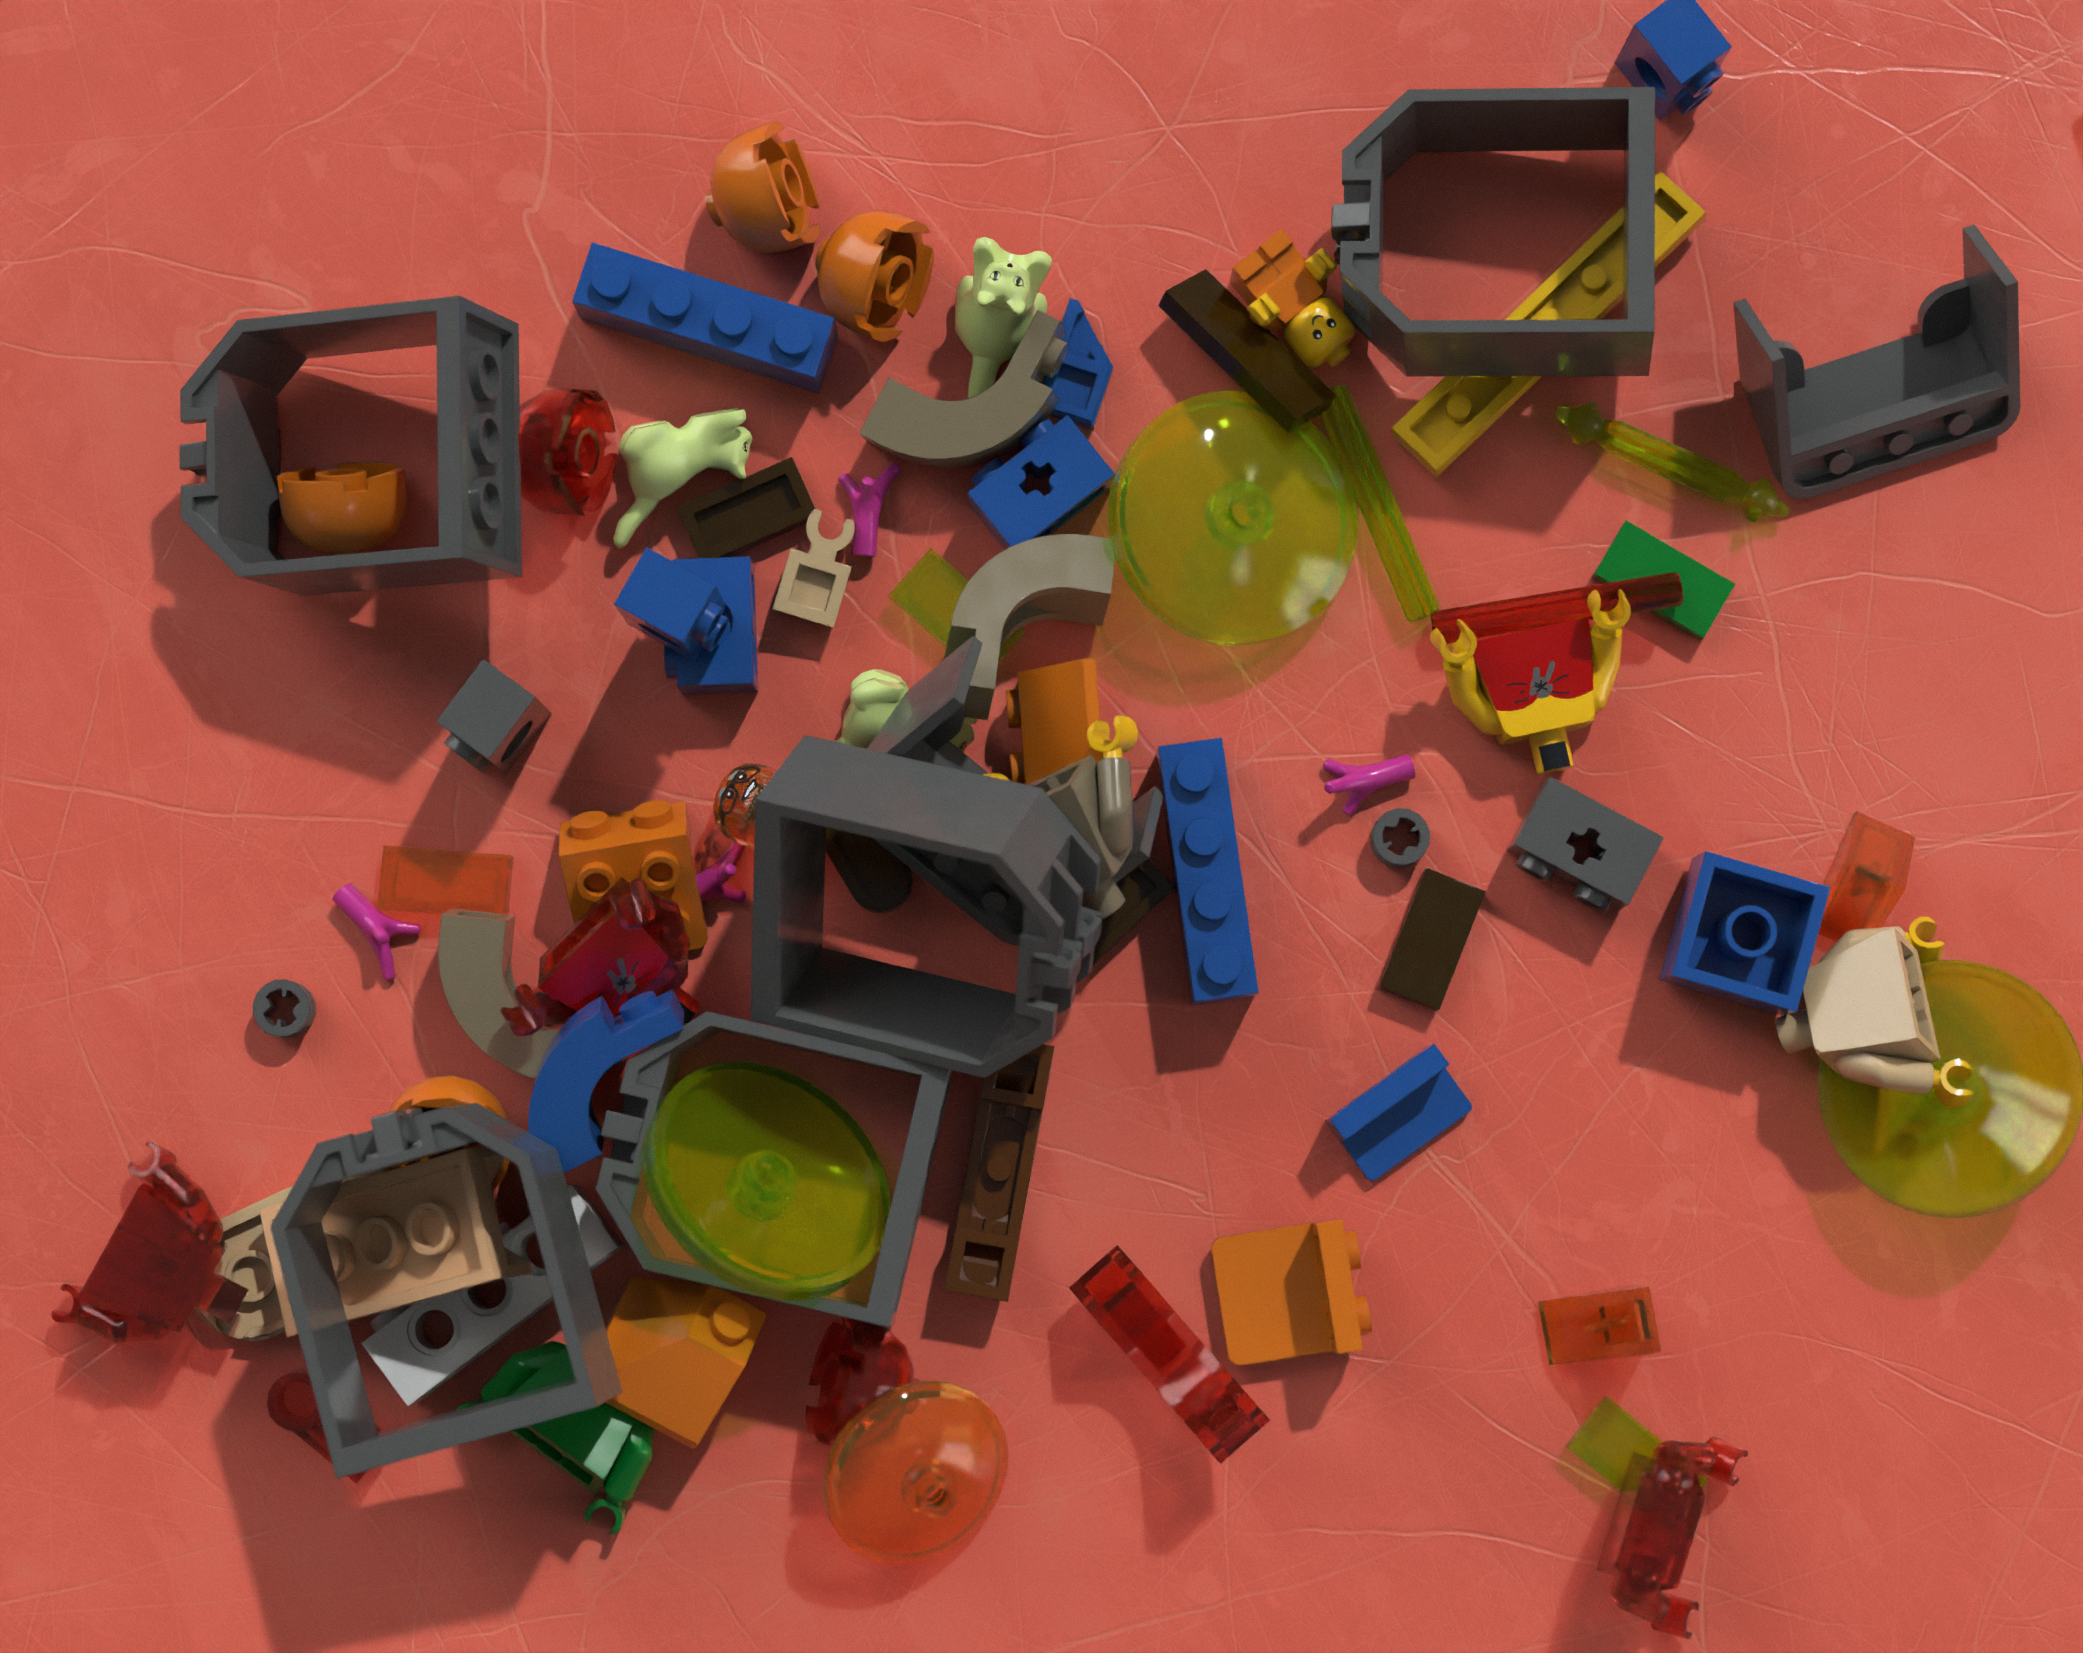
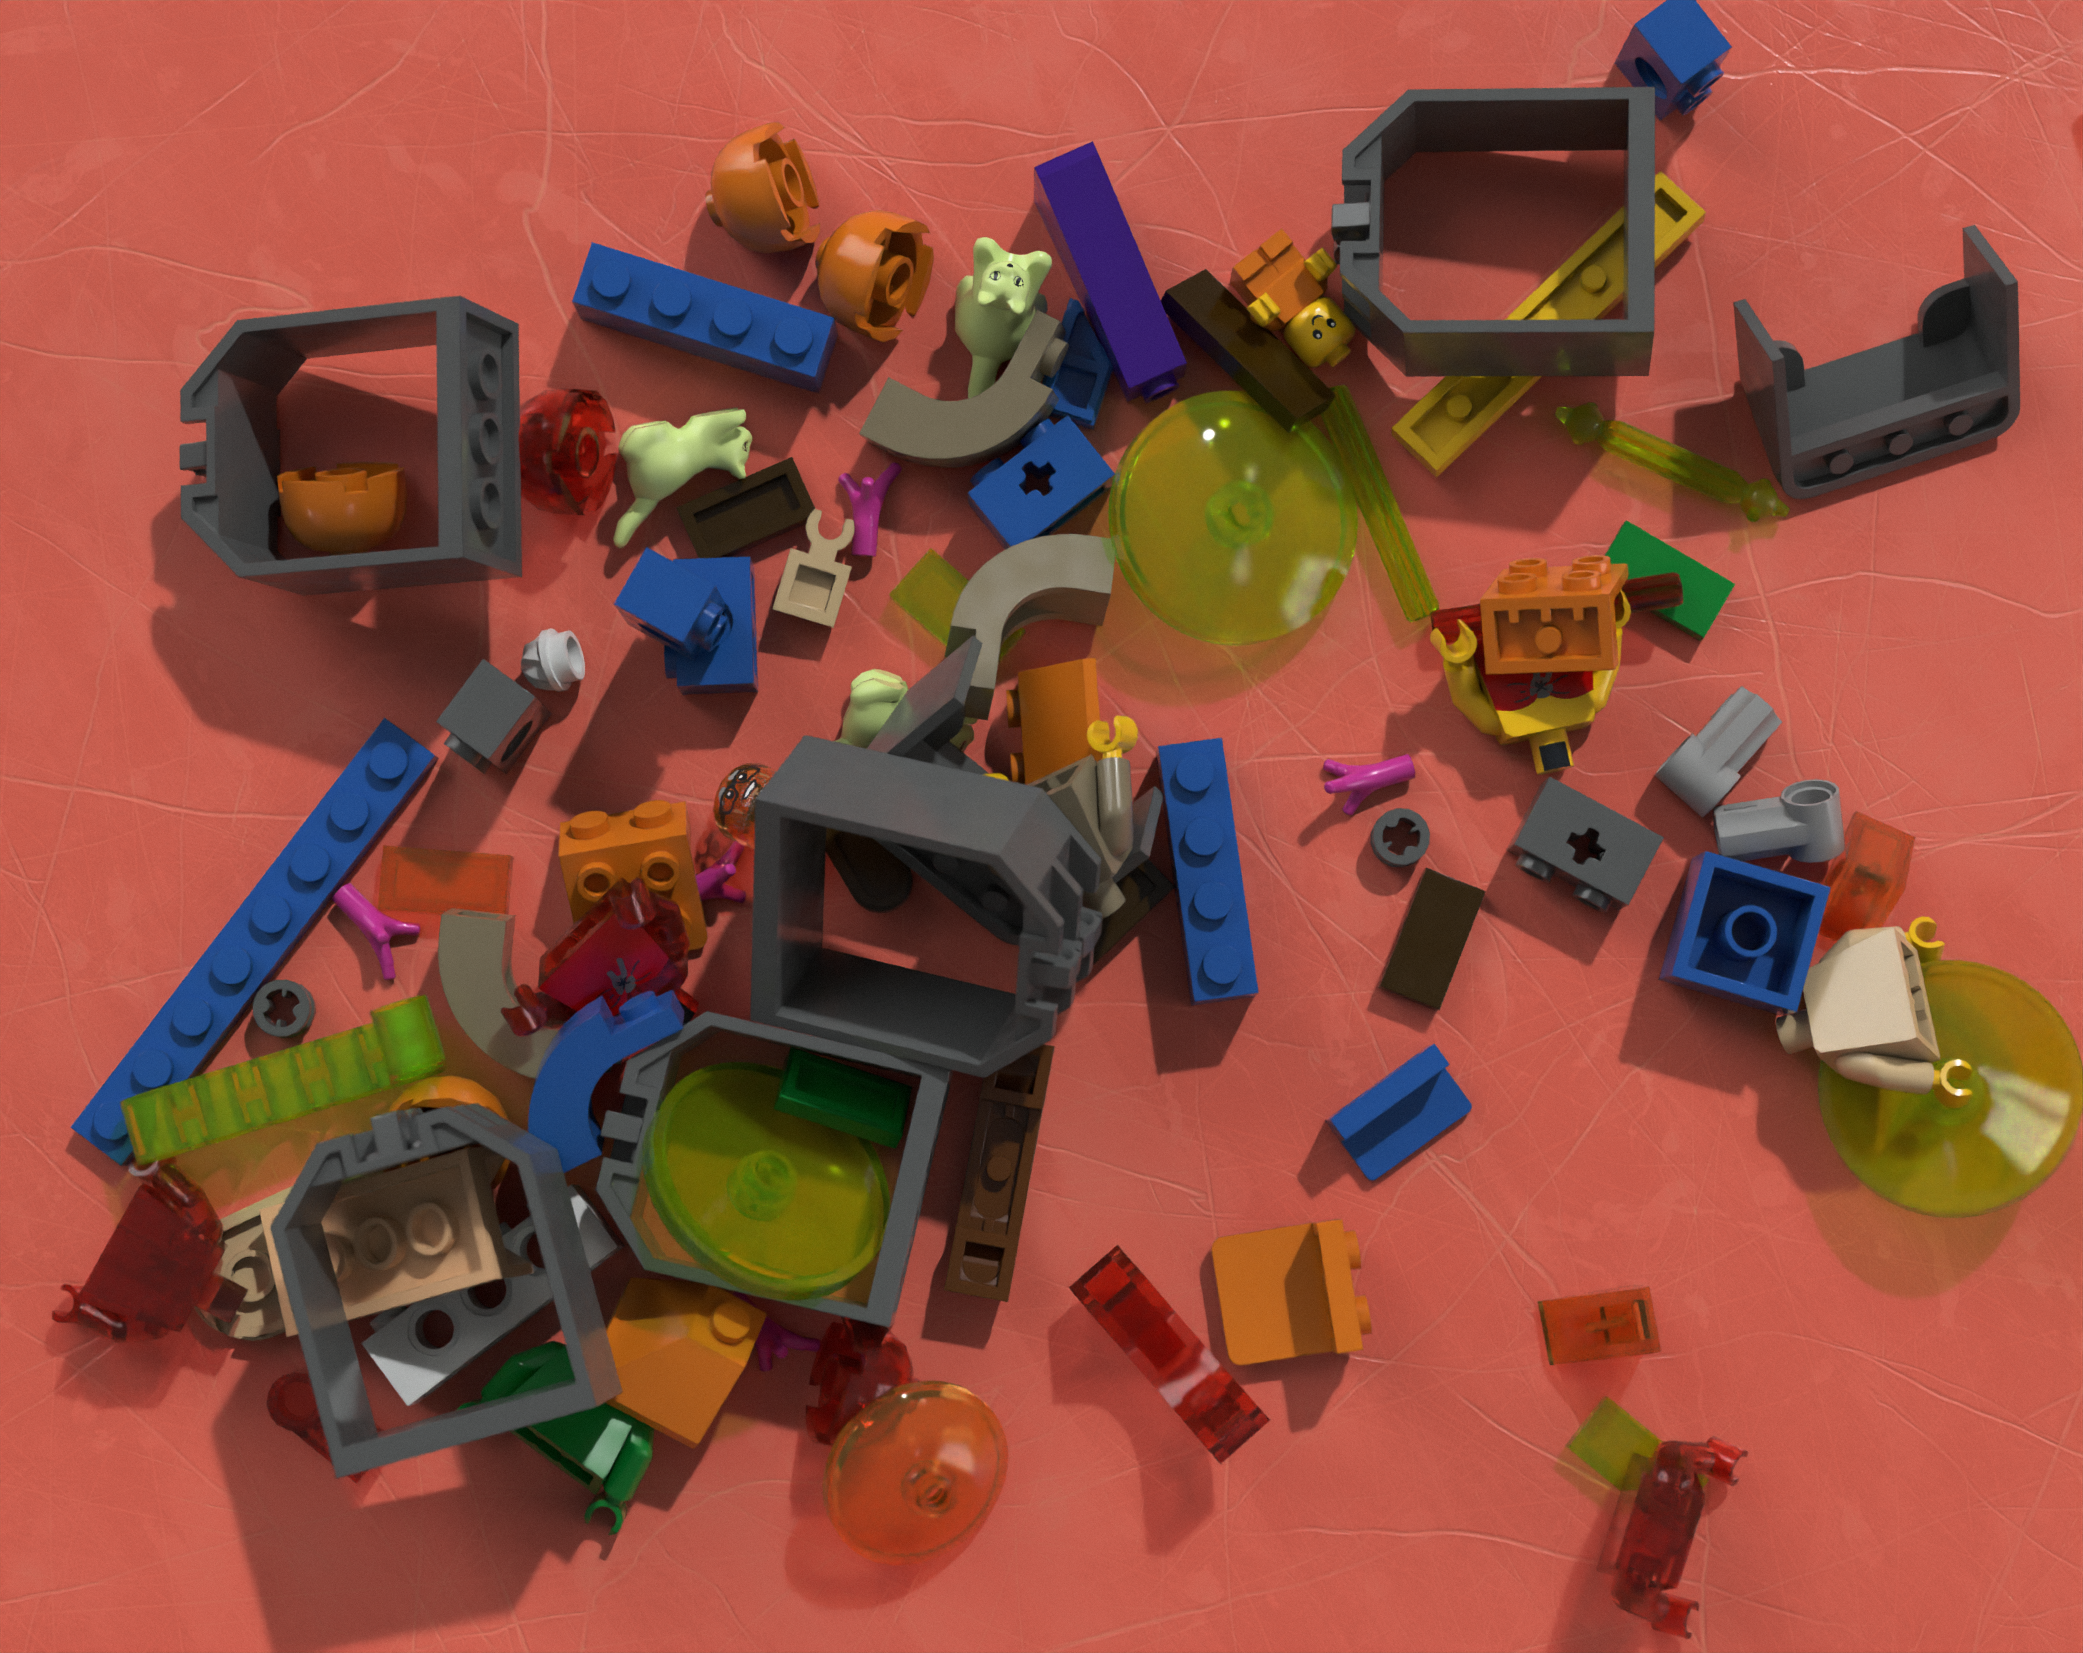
none -> blue plate [71,718,439,1166]
none -> clear neon green beam [119,995,447,1165]
none -> white plate [521,628,585,692]
none -> dark pink bar [732,1291,820,1372]
none -> green tile [773,1047,912,1149]
none -> dark purple slope [1034,141,1187,403]
none -> orange bracket [1480,555,1629,674]
none -> light grey piece [1654,686,1782,818]
none -> light grey piece [1712,779,1845,863]

